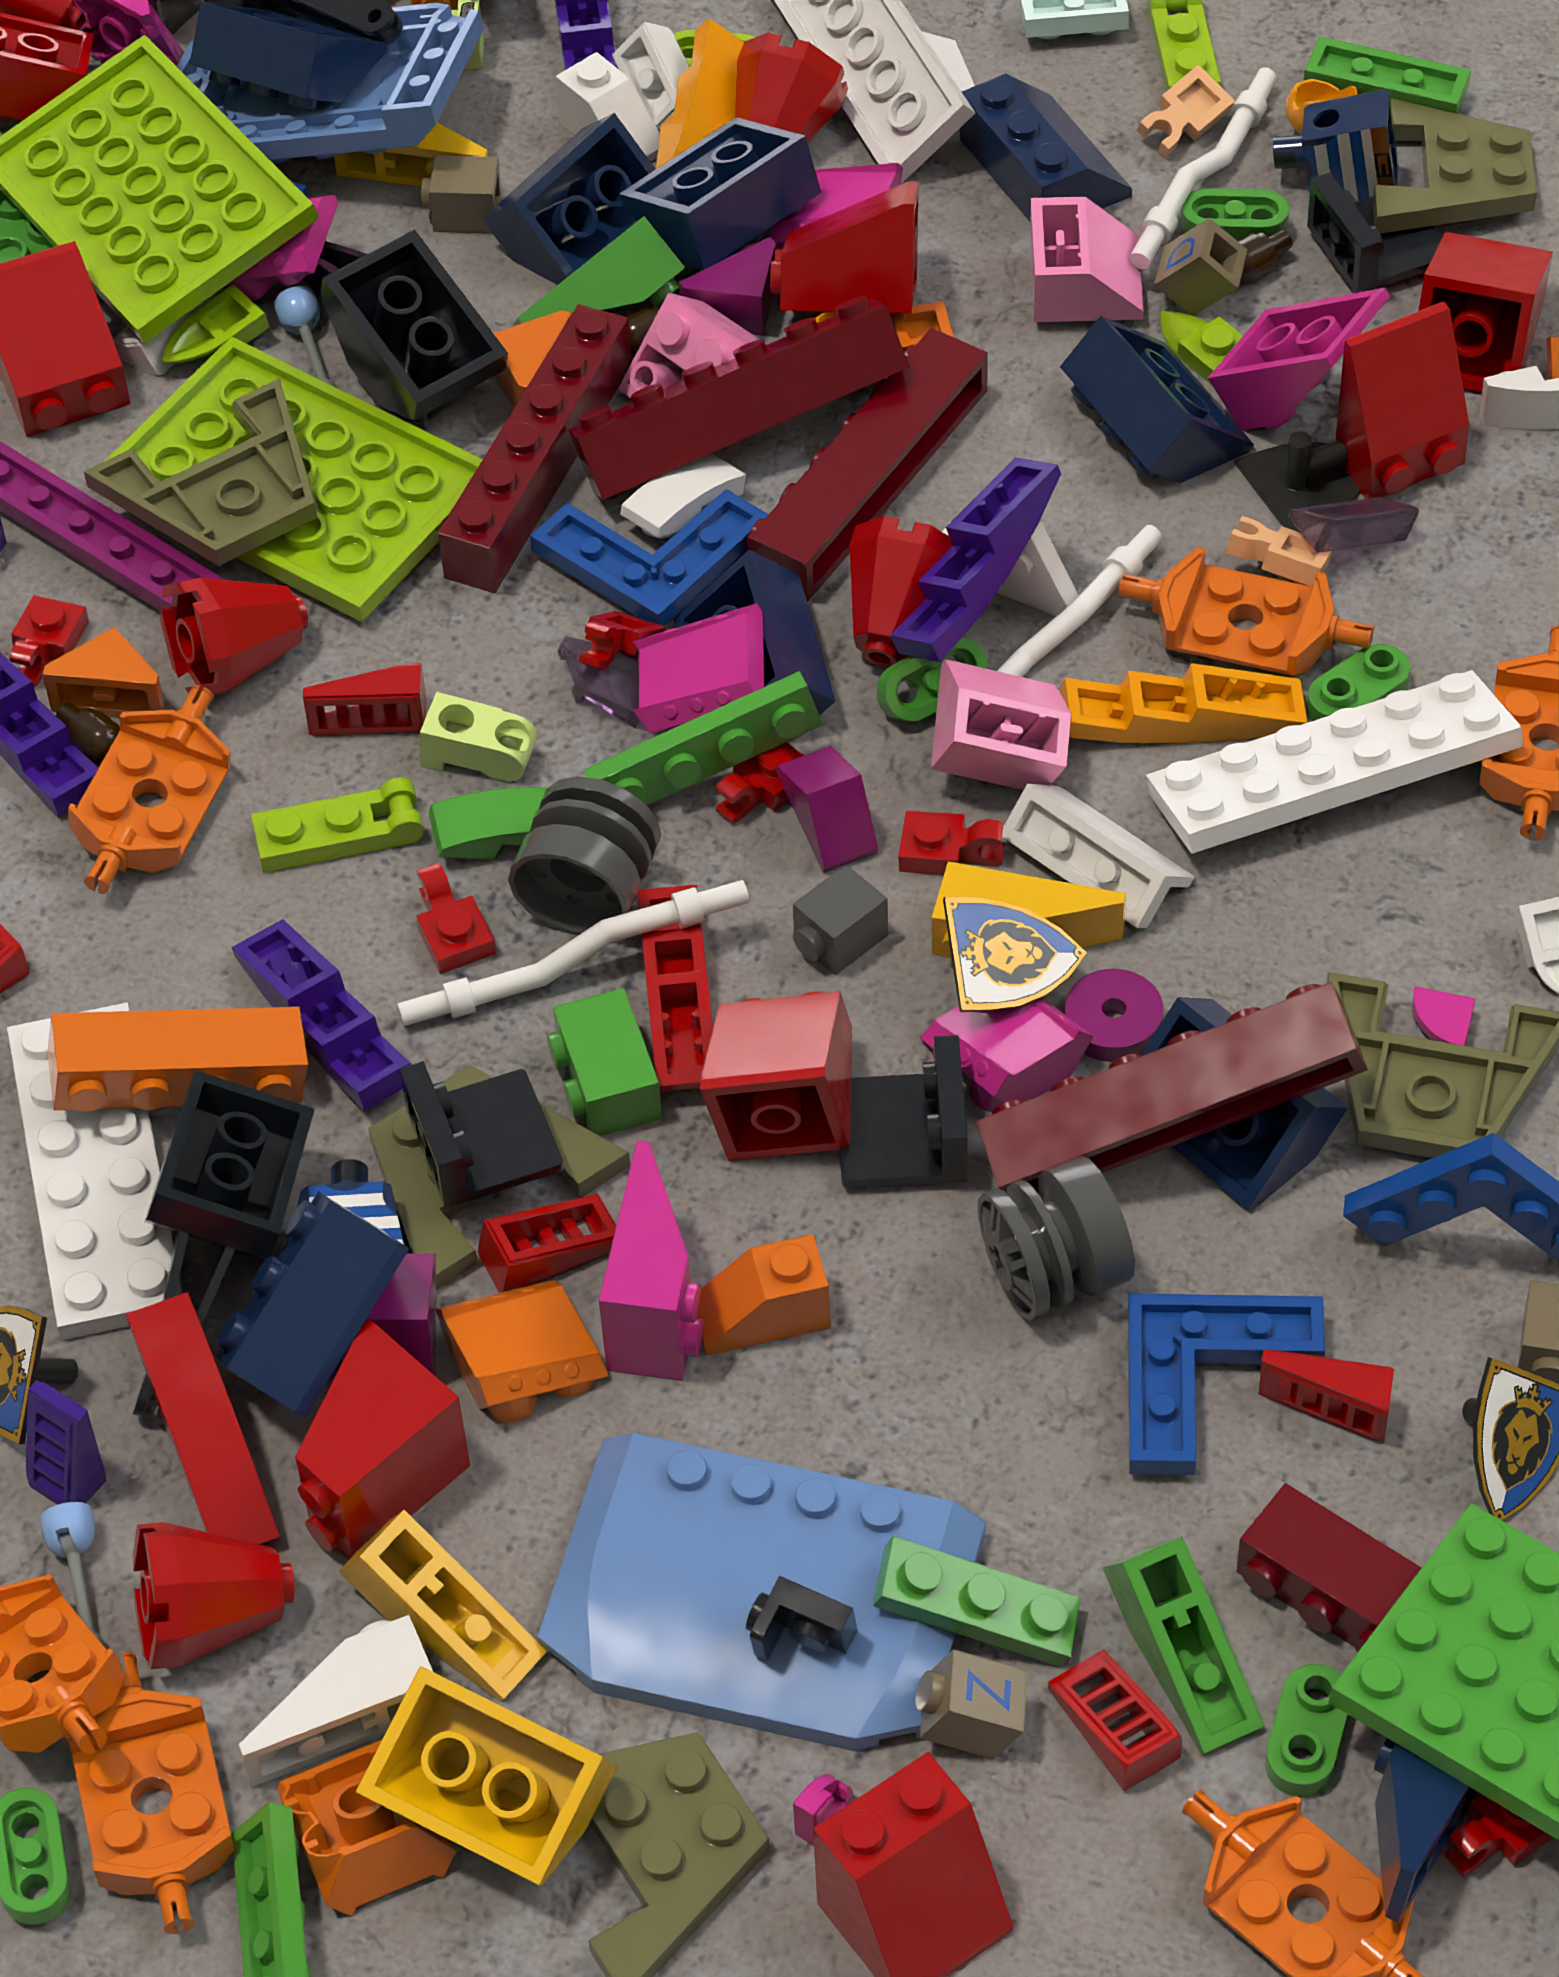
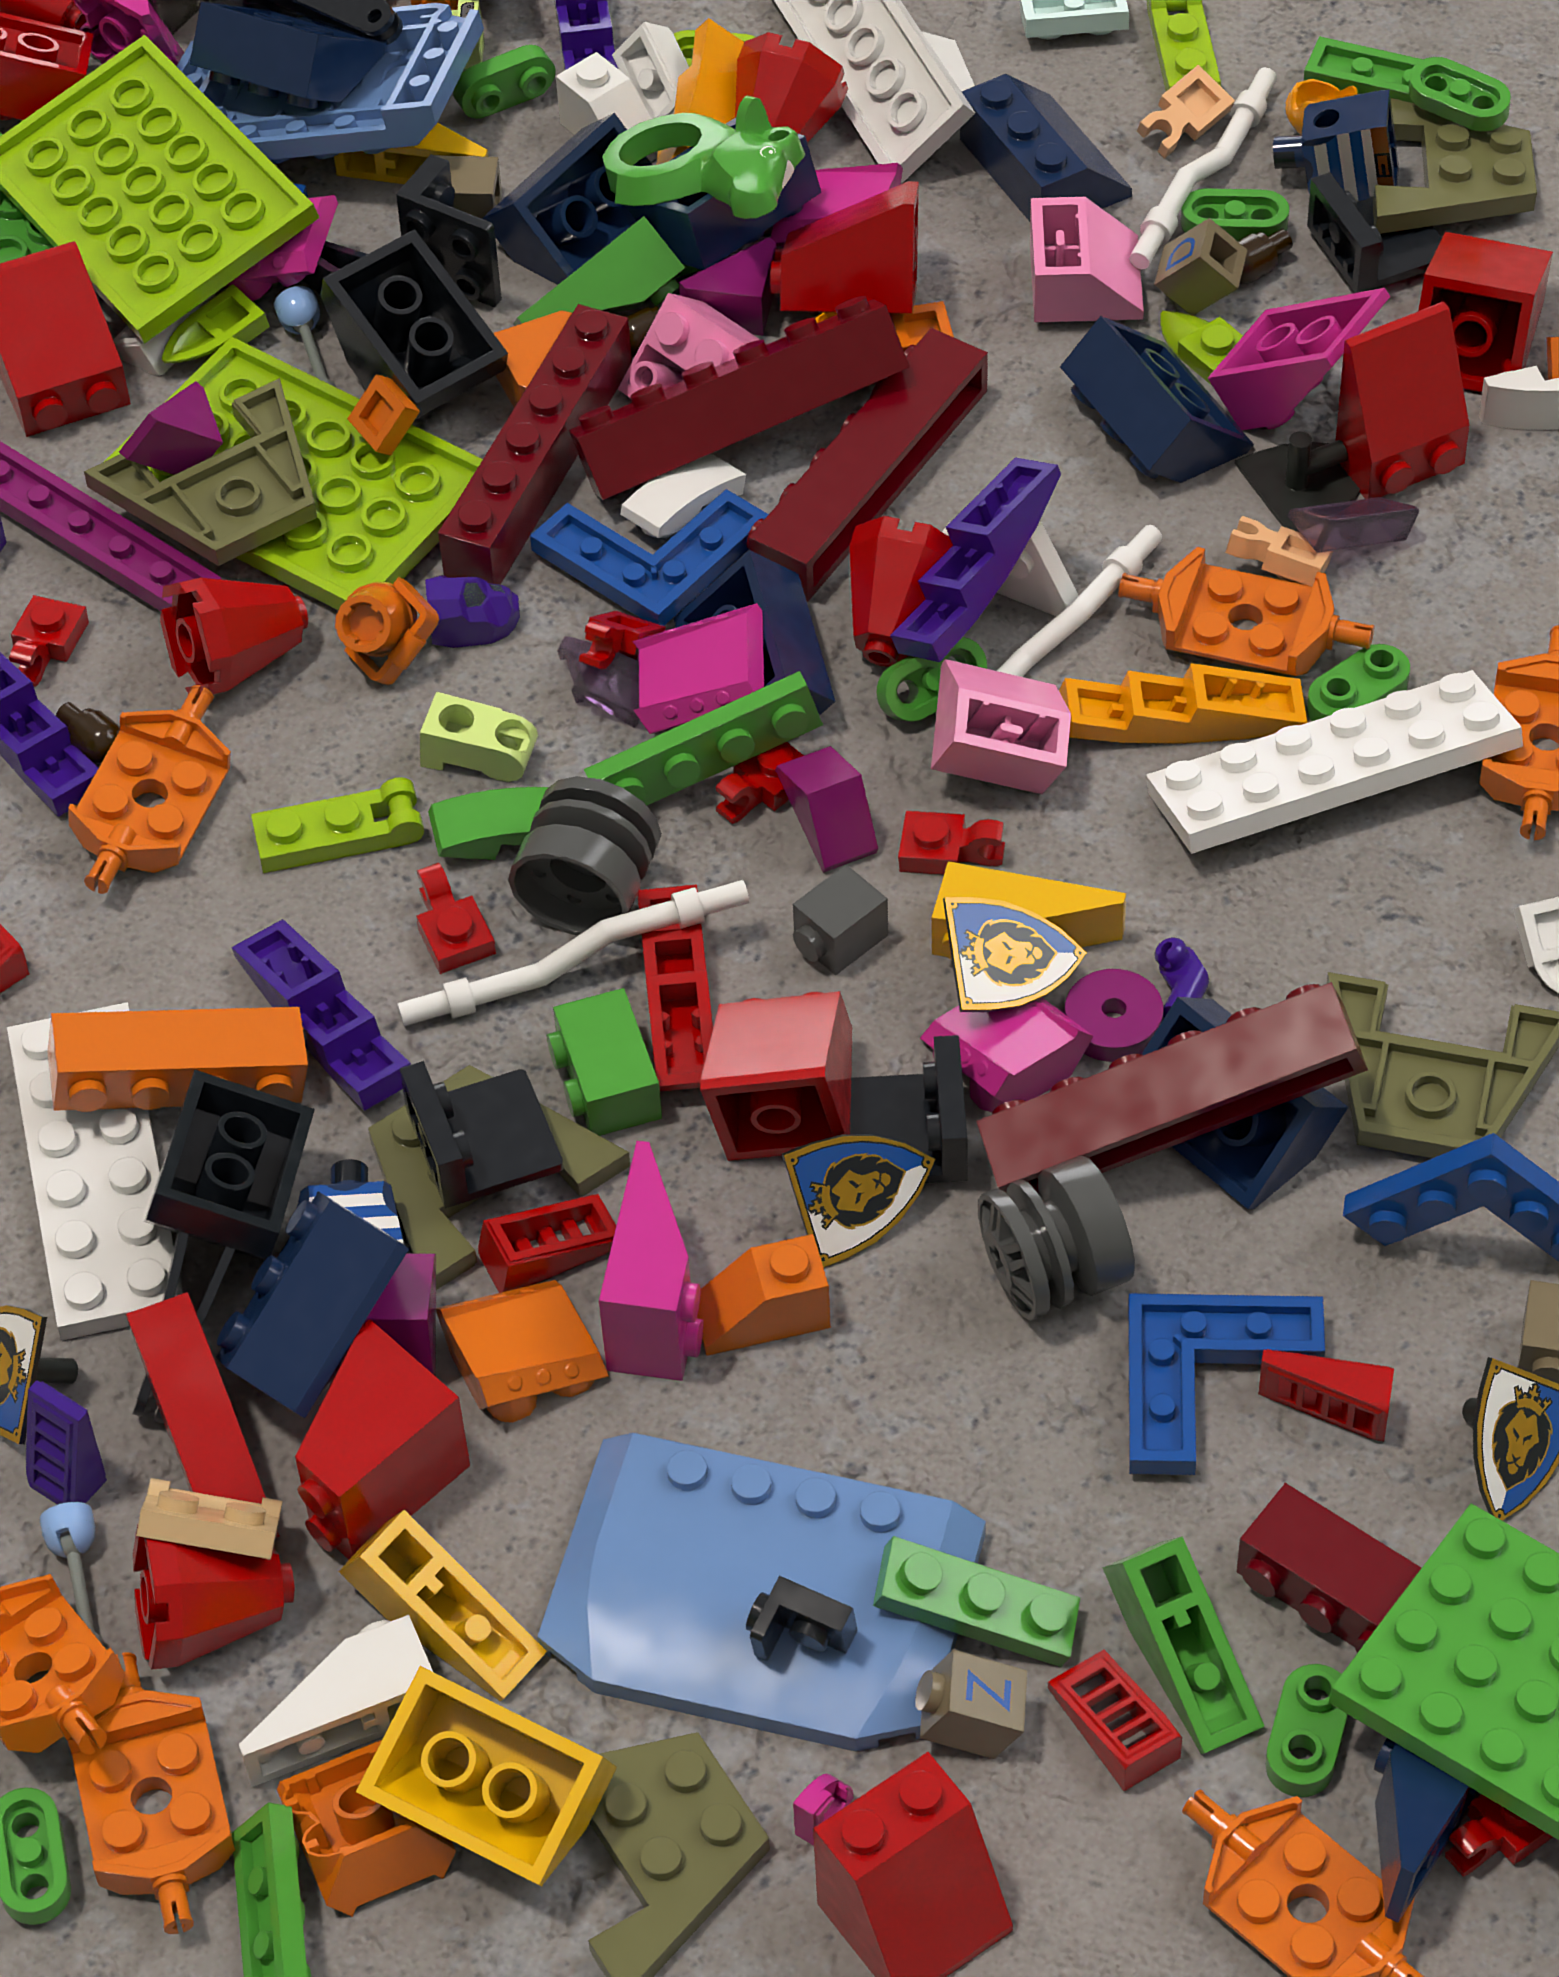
orange slope [42,627,166,718] -> none
red slope [303,663,426,735] -> none
white panel [1002,783,1194,928] -> none
dark pink tile [1412,986,1475,1046] -> none
none -> magenta slope [119,381,223,475]
none -> tan plate [136,1478,283,1559]
none -> orange piece [335,577,439,685]
none -> orange plate [347,374,420,456]
none -> black bracket [396,154,502,307]
none -> dark purple rock [425,575,520,648]
none -> bright green plate [453,45,556,119]
none -> bright green animal [602,95,805,219]
none -> shield [782,1134,935,1268]
none -> dark purple arm [1154,937,1209,1018]
none -> bright green plate [1409,57,1511,131]

